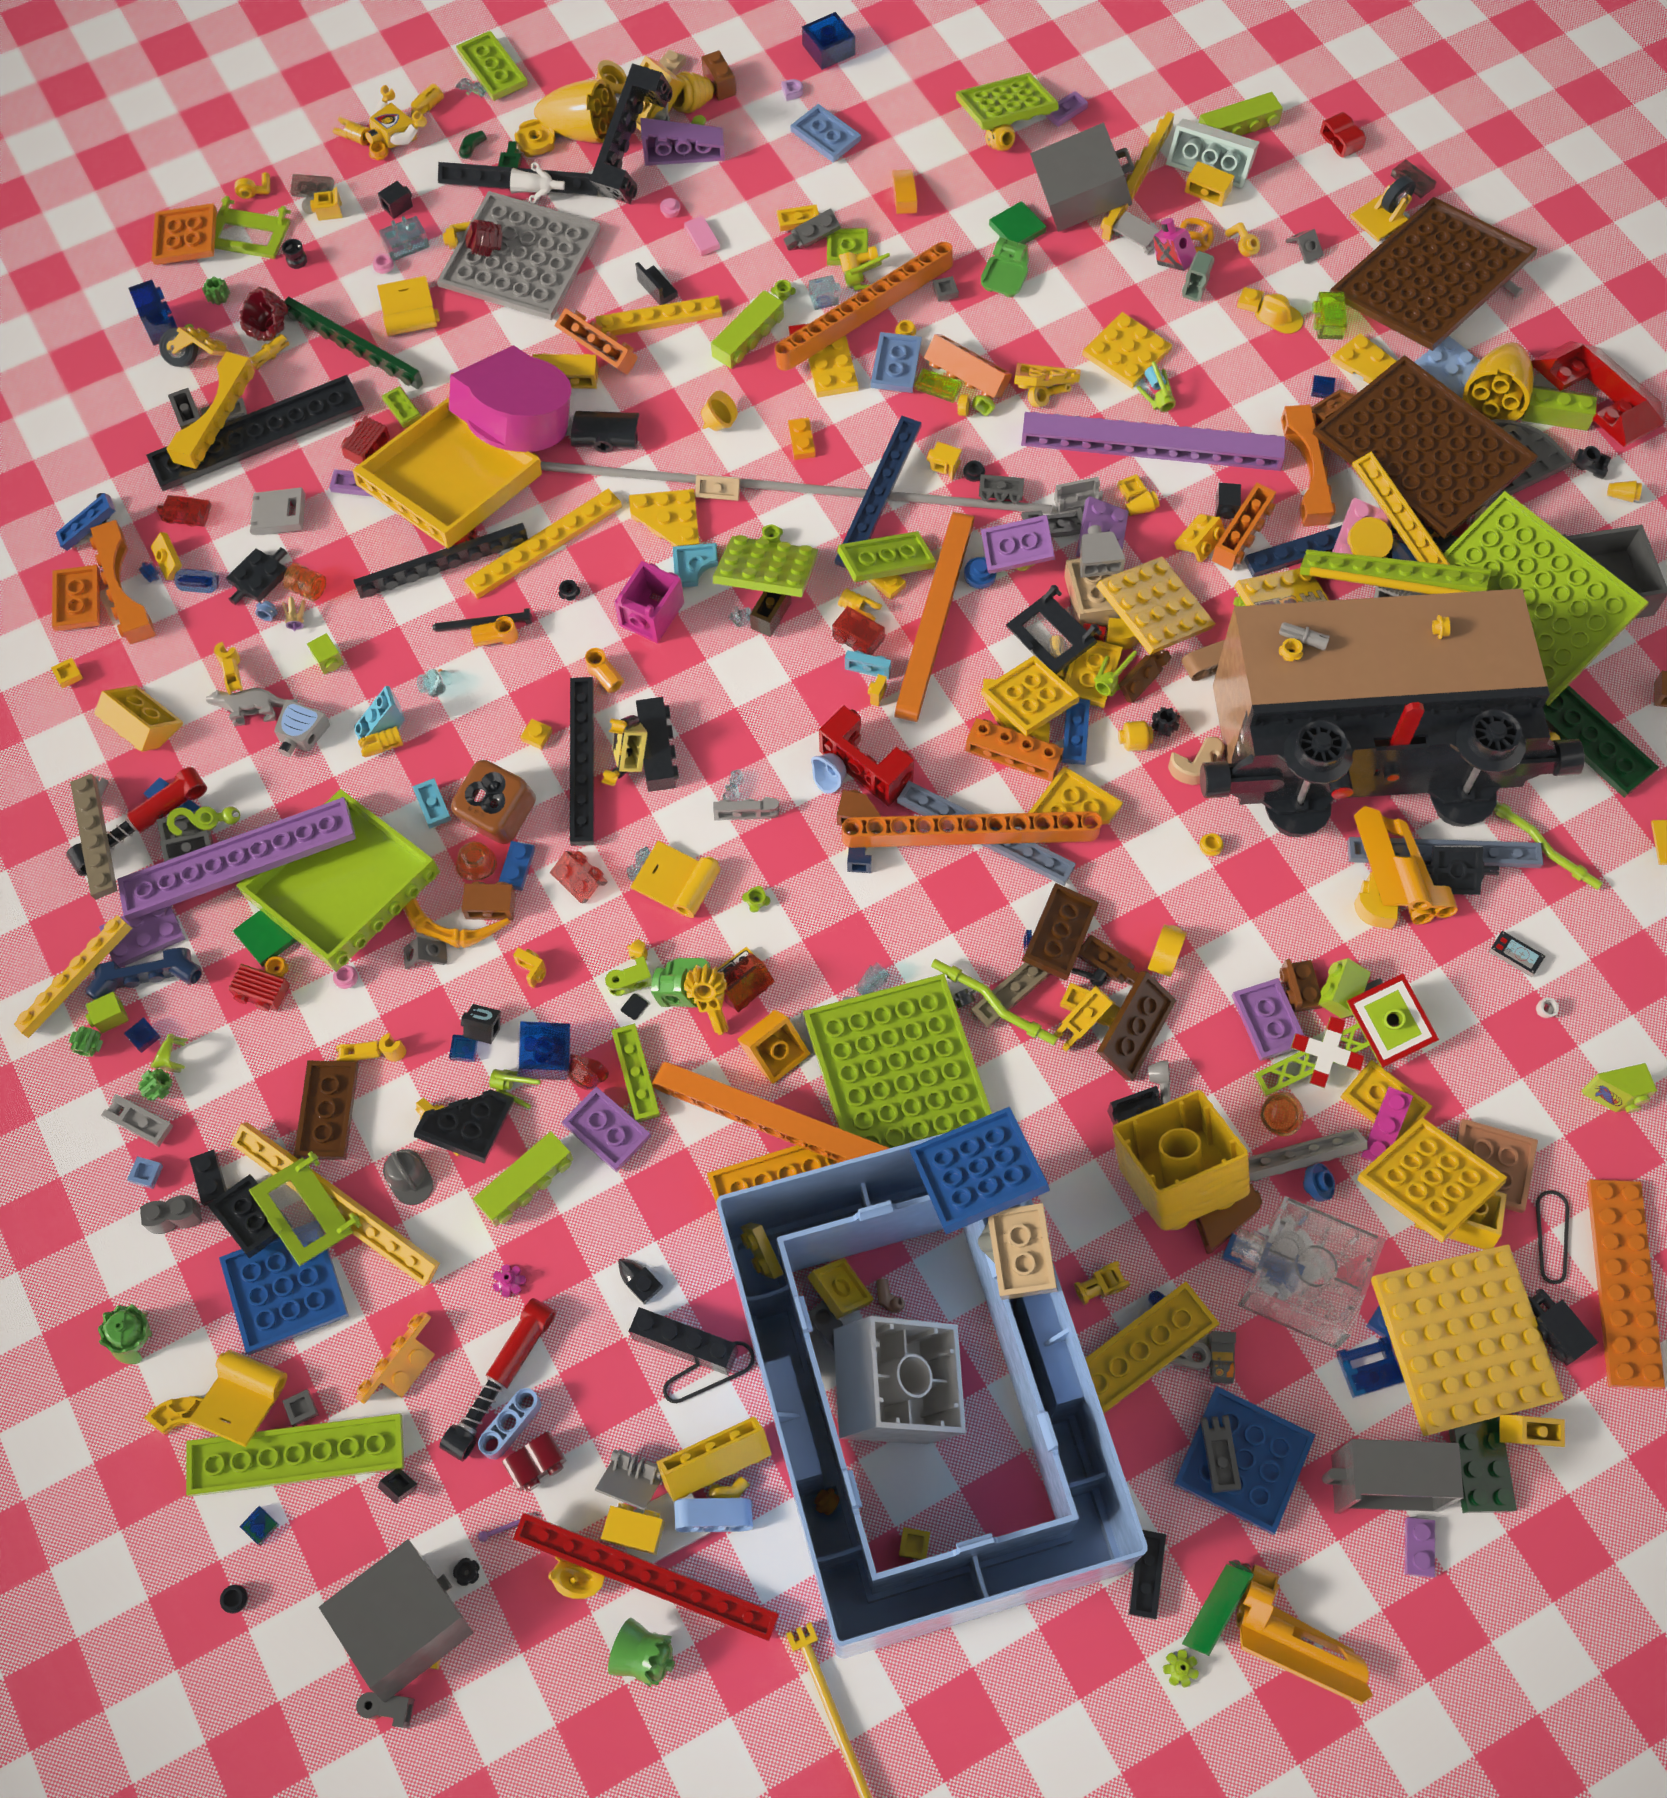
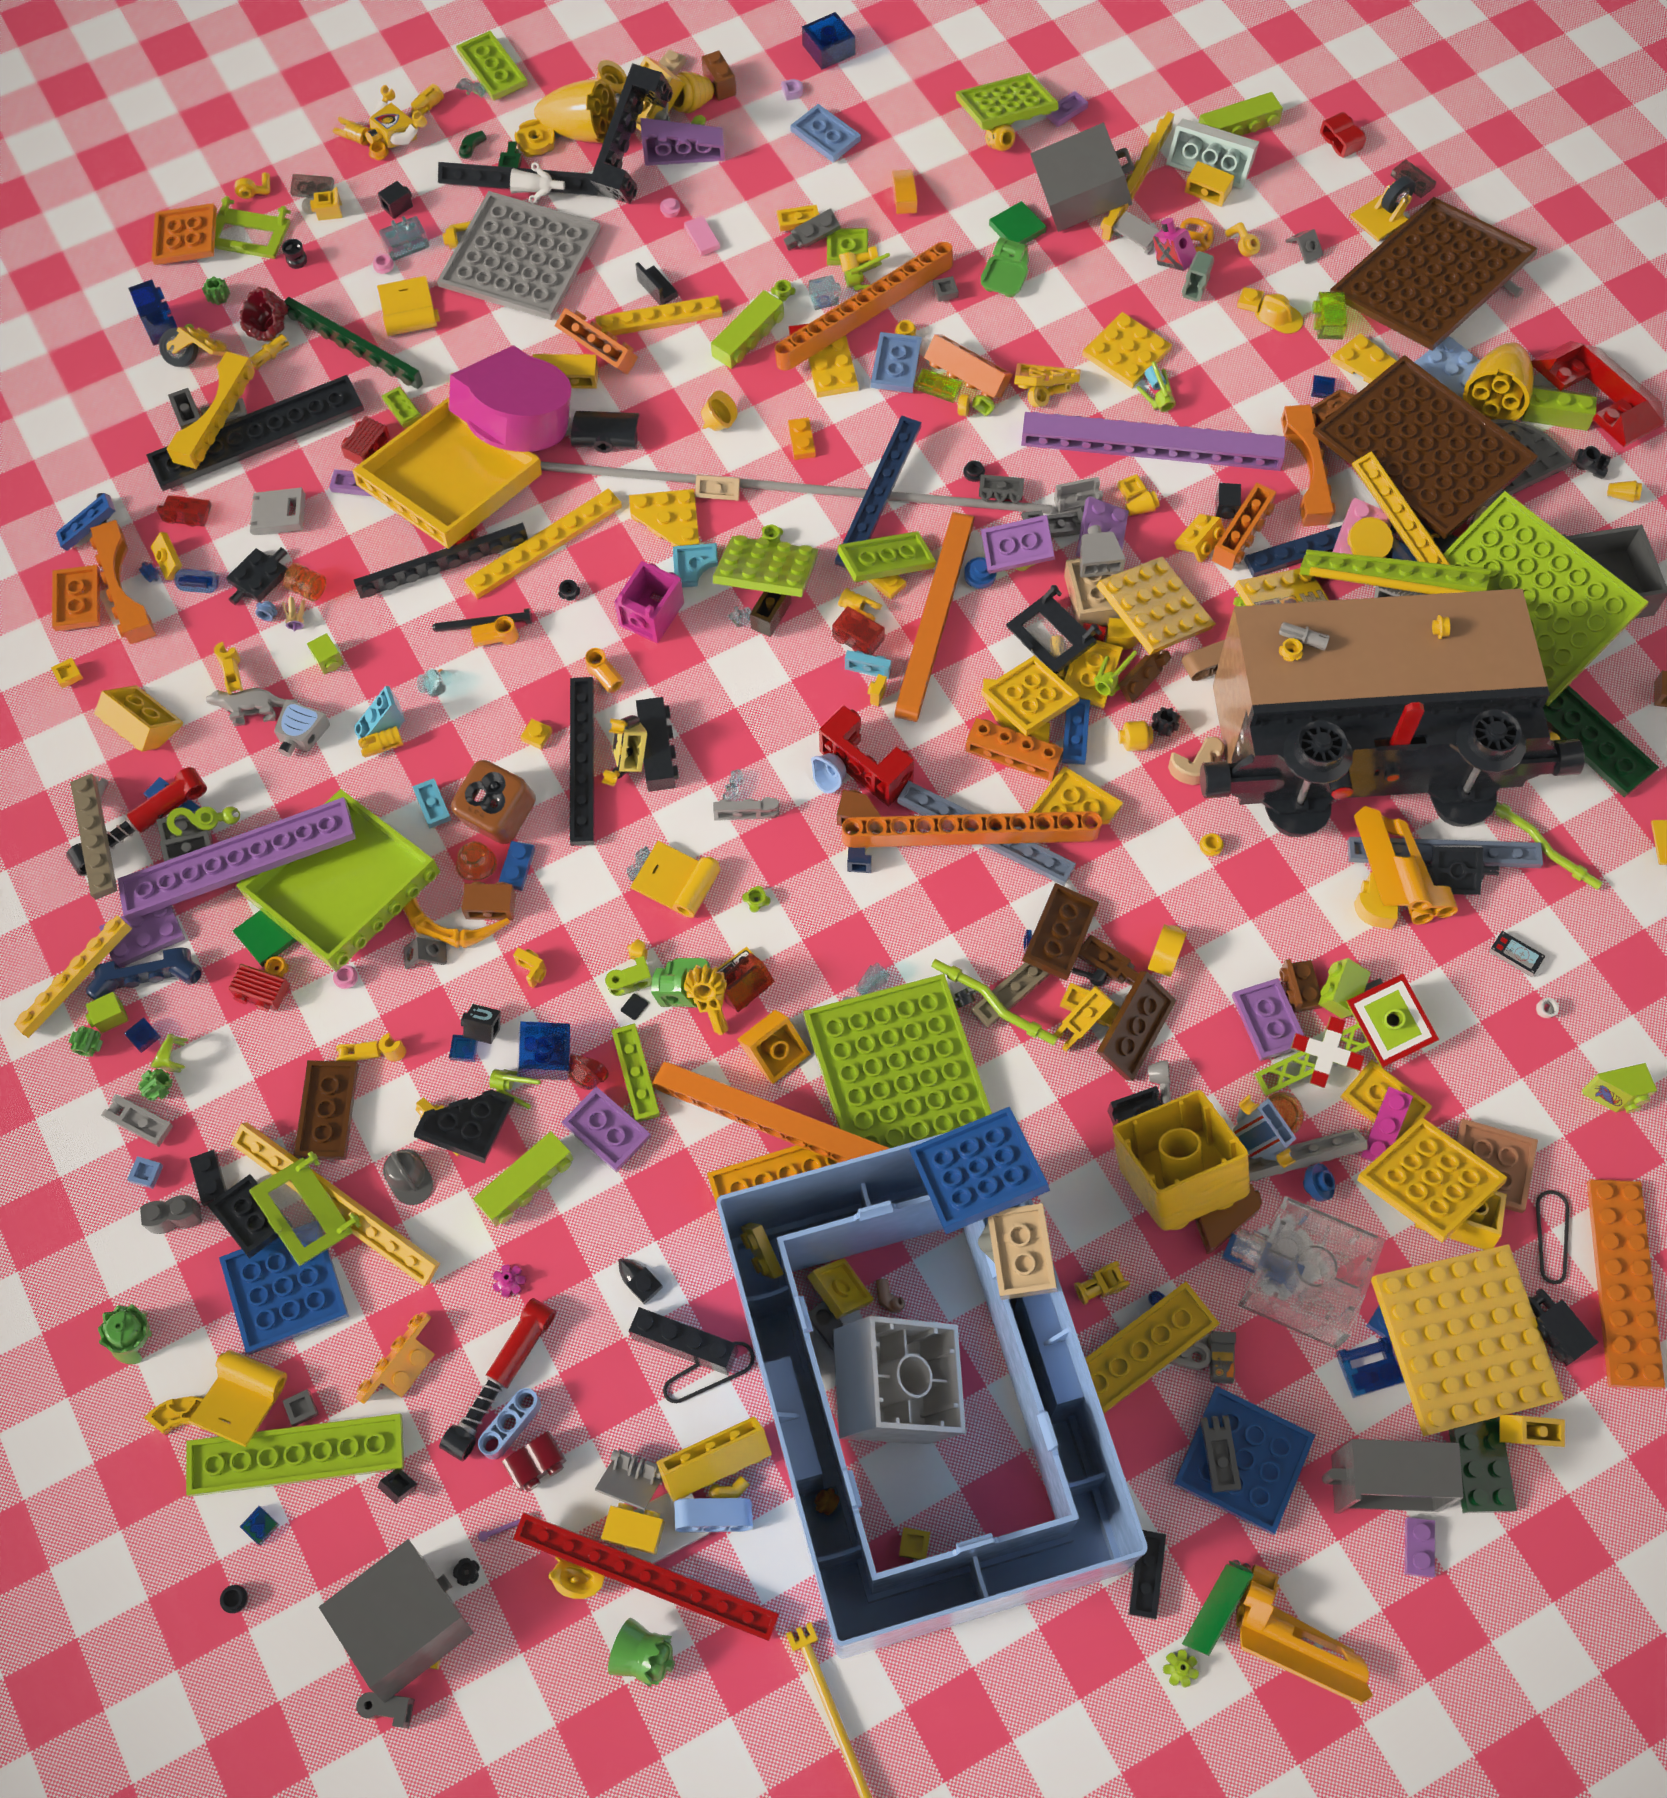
dark red hair [465,219,502,257] -> none
clear red bracket [549,851,608,903] -> none
yellow window [927,441,962,480] -> none
none -> torso [1233,1094,1297,1168]

